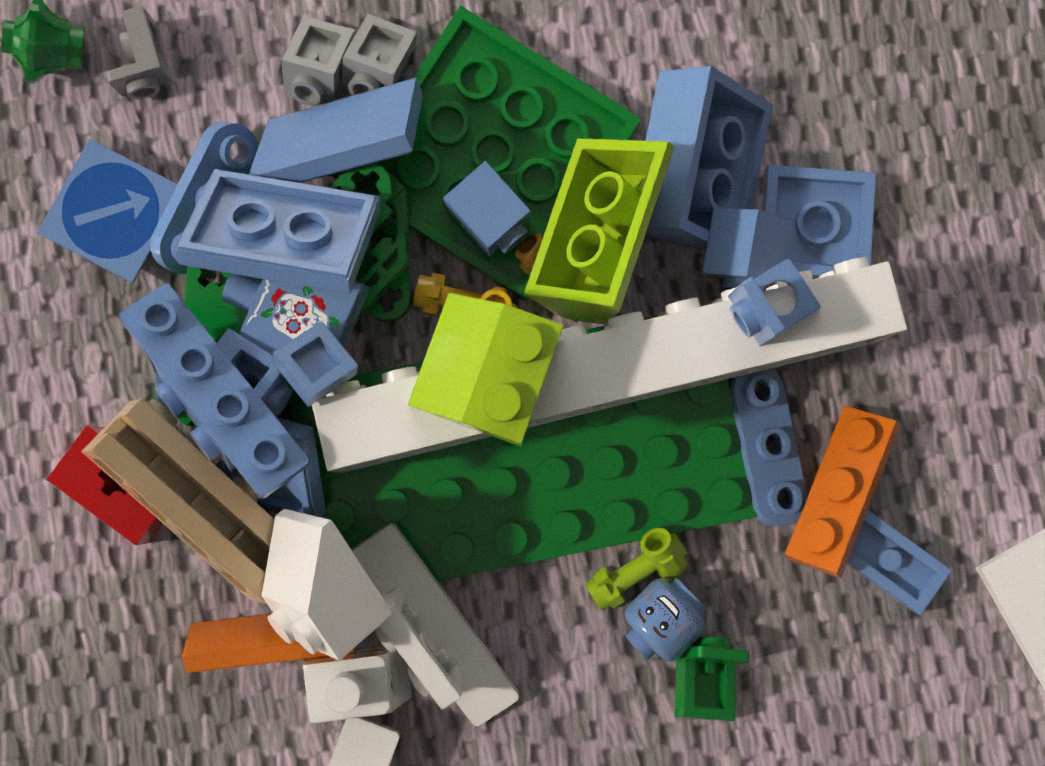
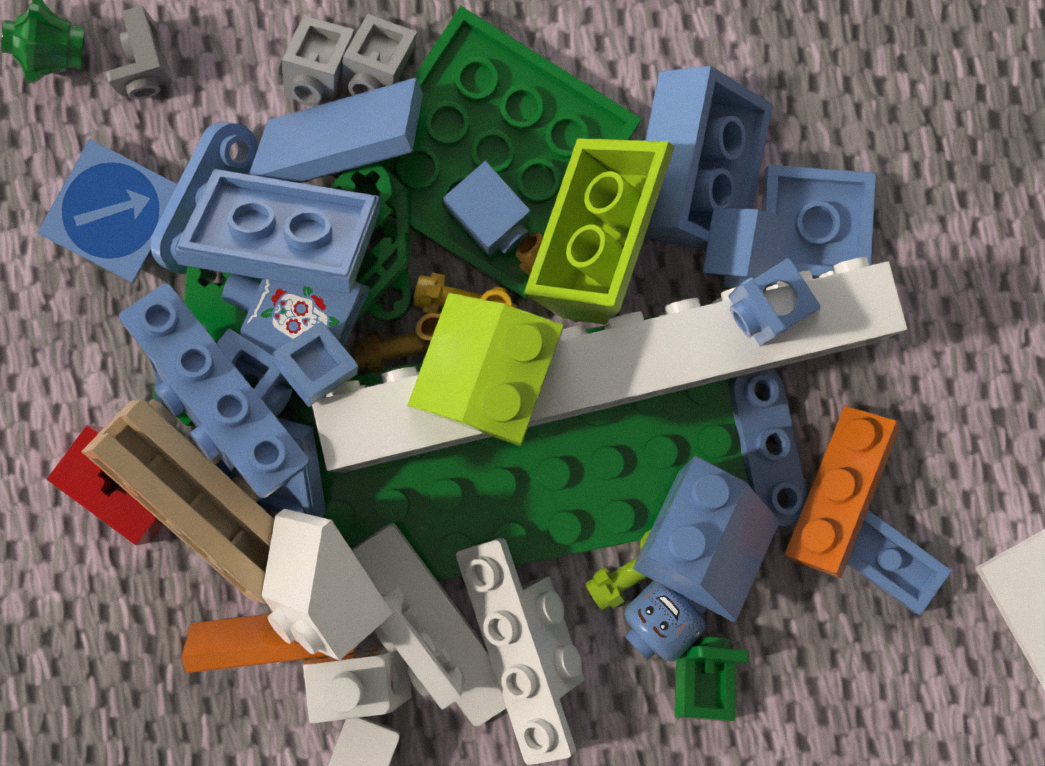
none -> pearl gold bar [353,313,441,373]
none -> white bracket [456,538,585,765]
none -> medium blue slope [633,456,780,622]

